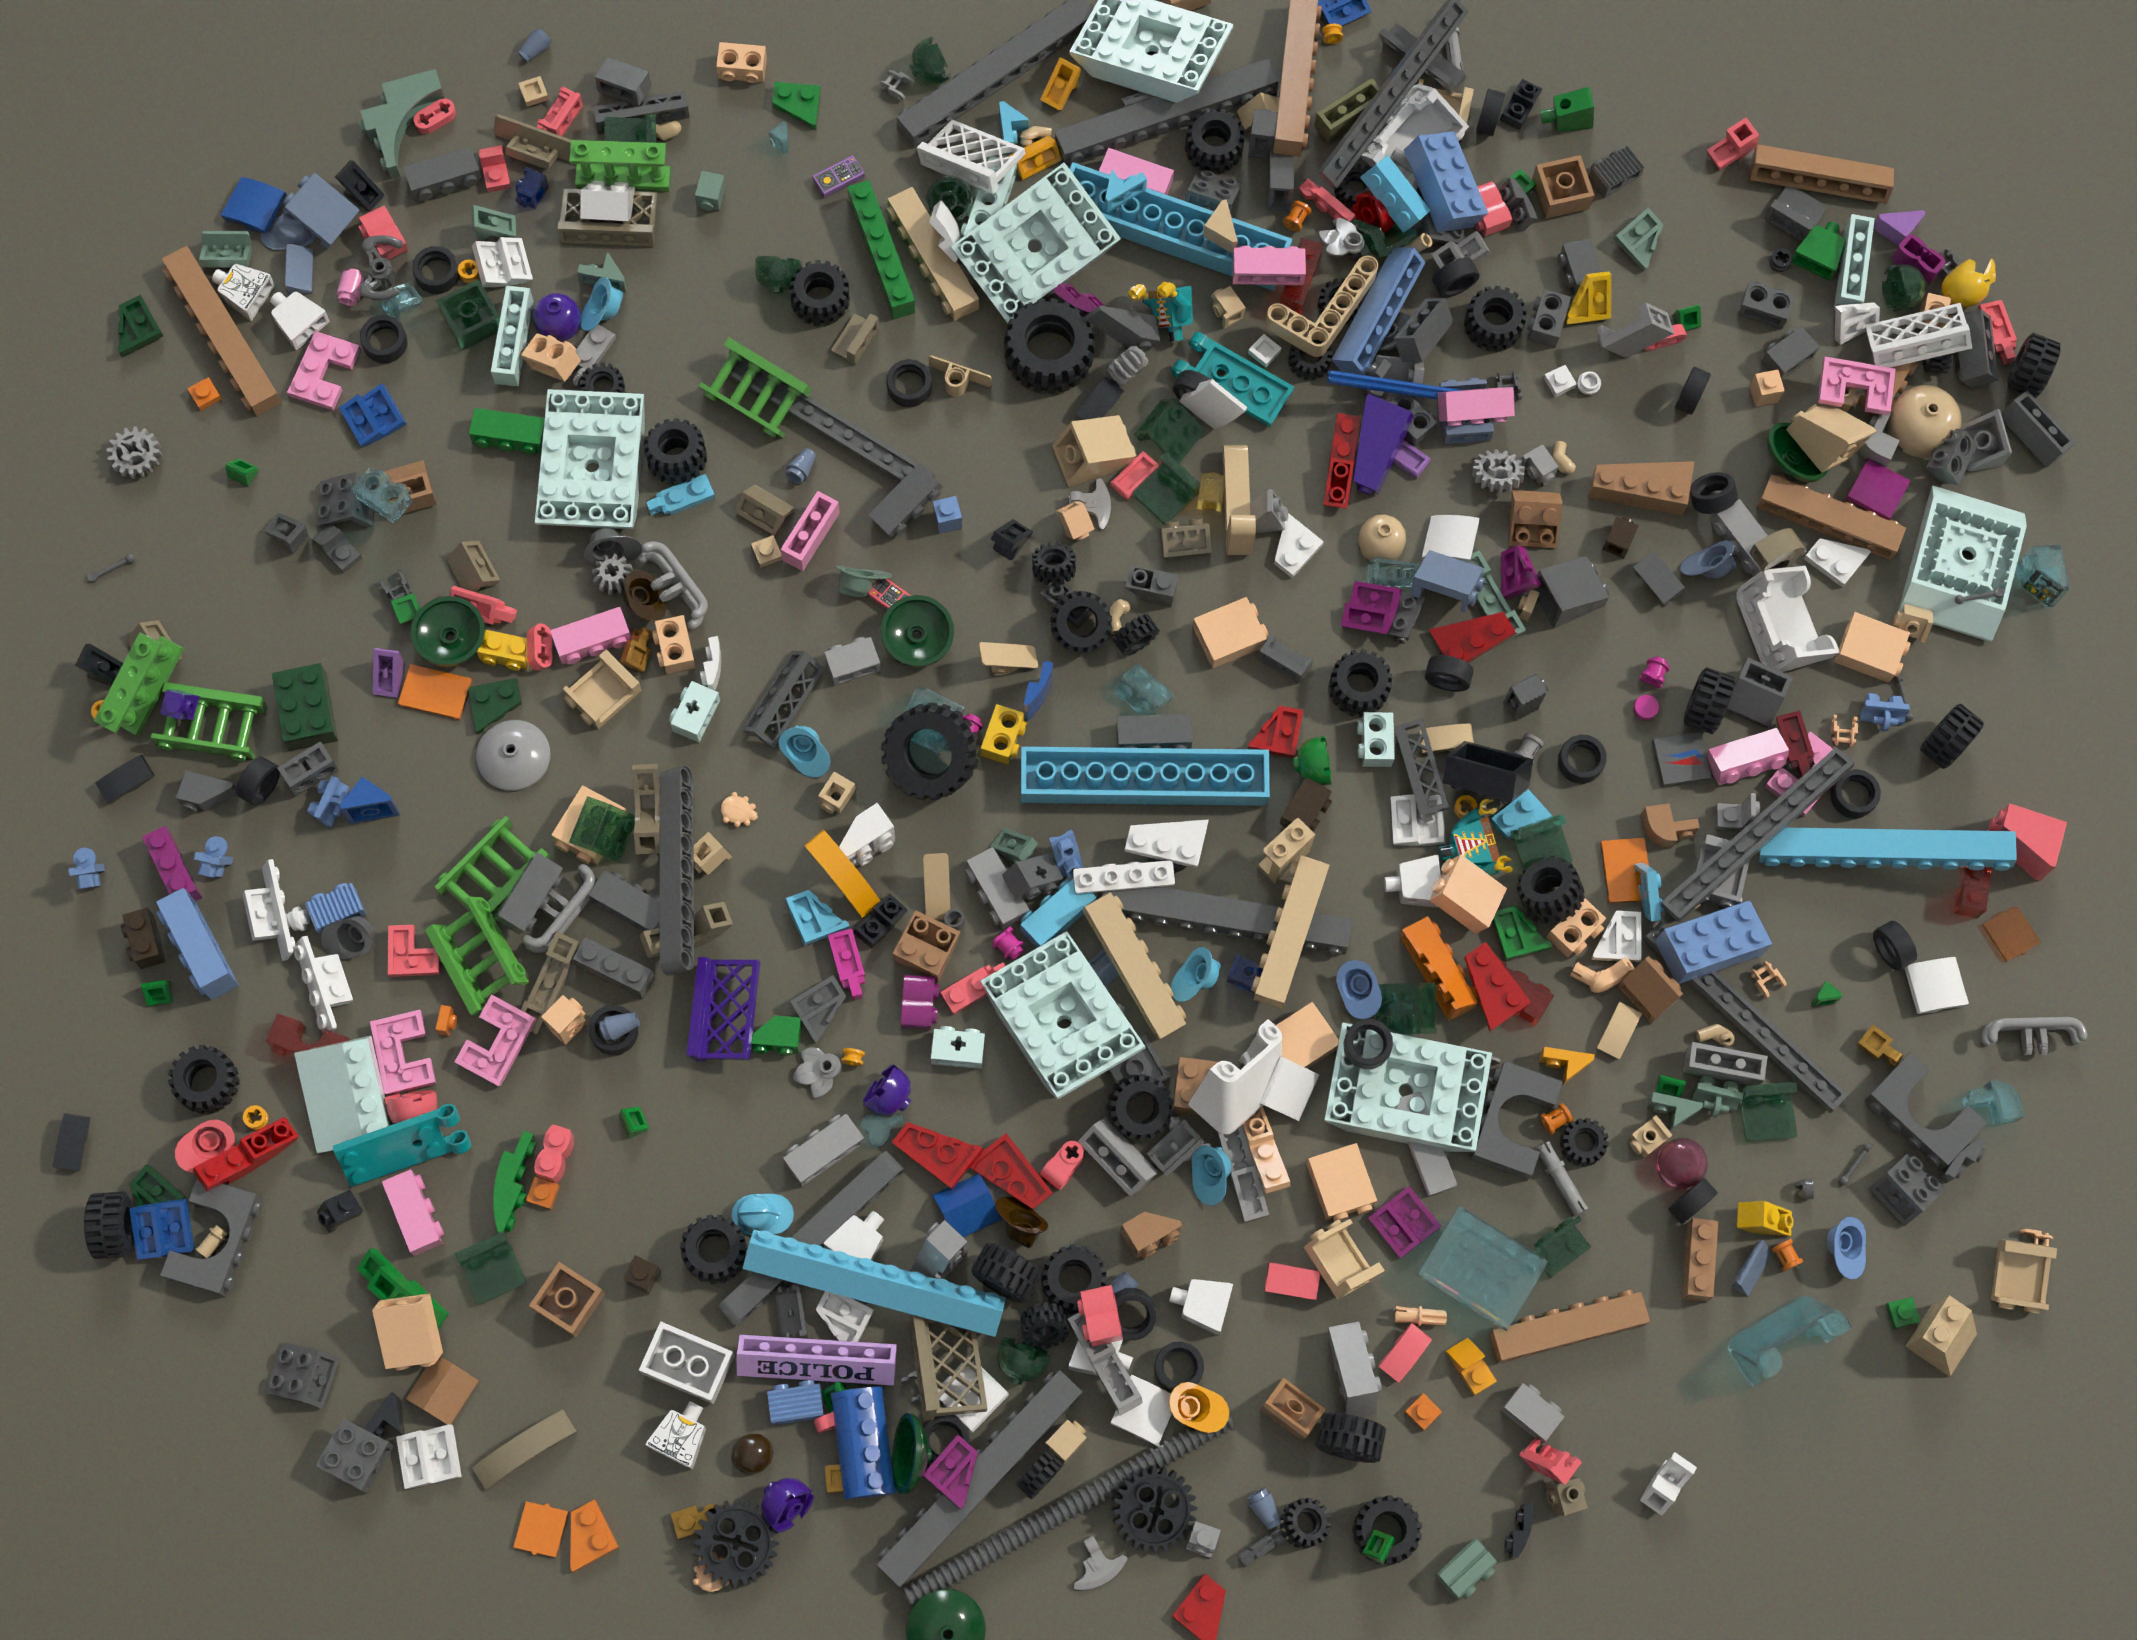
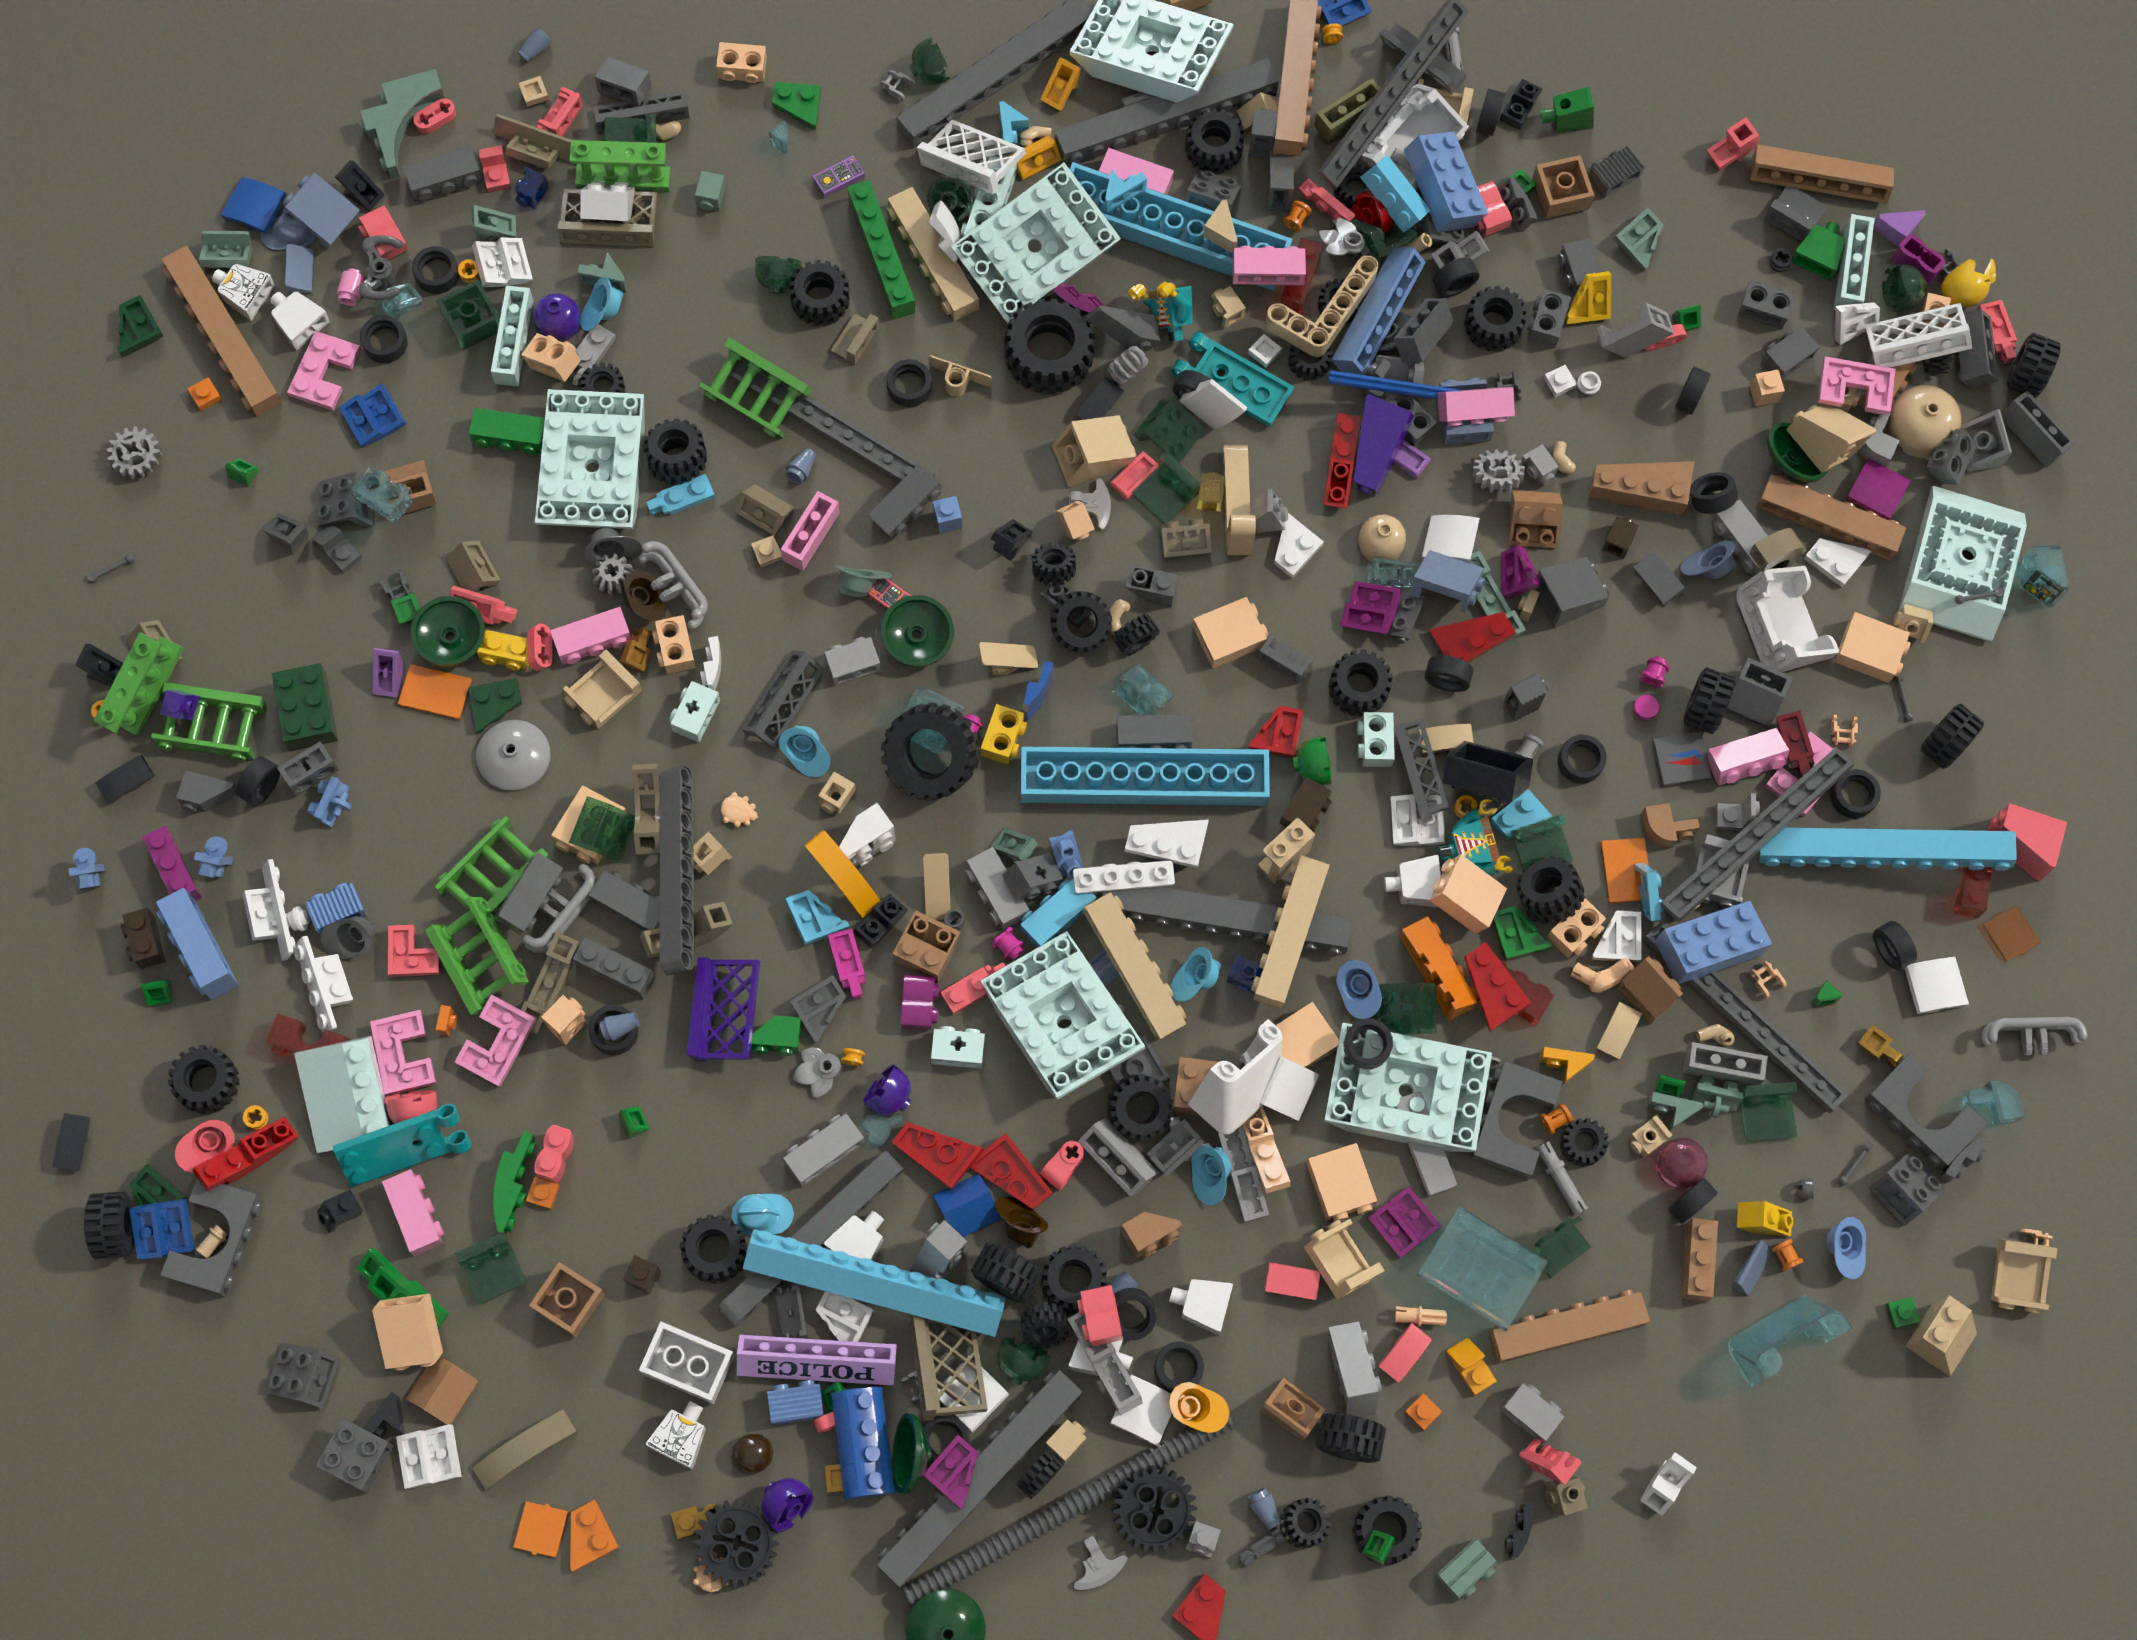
blue slope [340,777,400,824] -> none
medium blue hips [1859,693,1910,732] -> none

